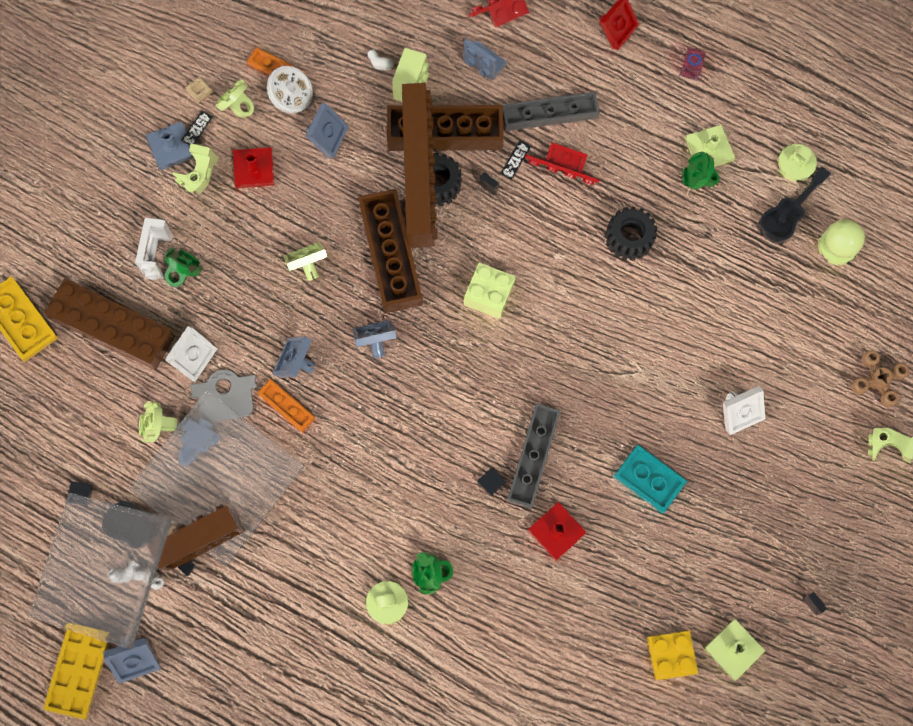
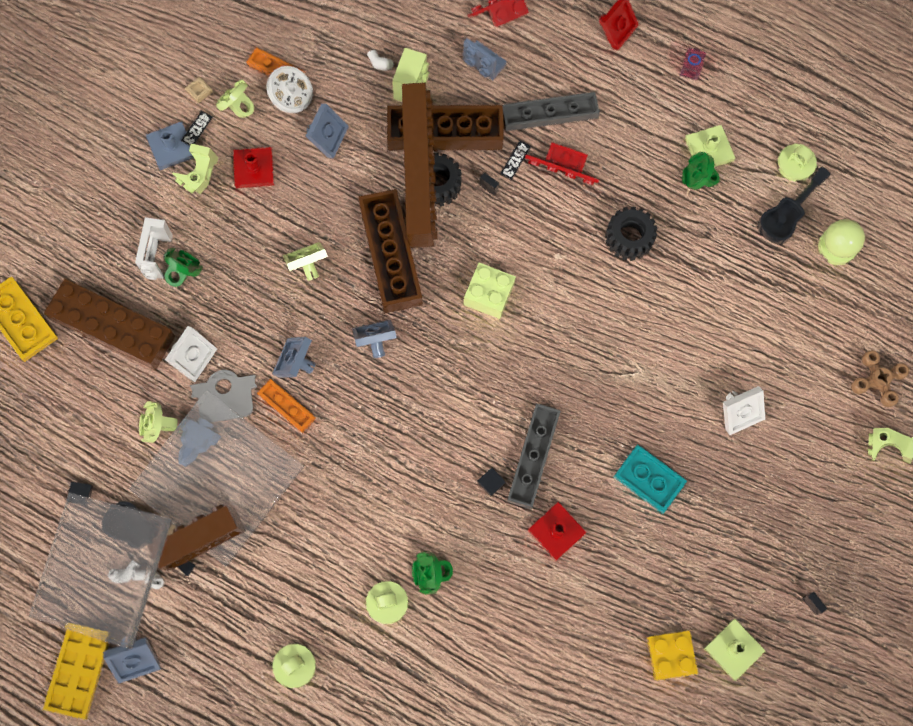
none -> yellowish green tile [273,644,316,688]

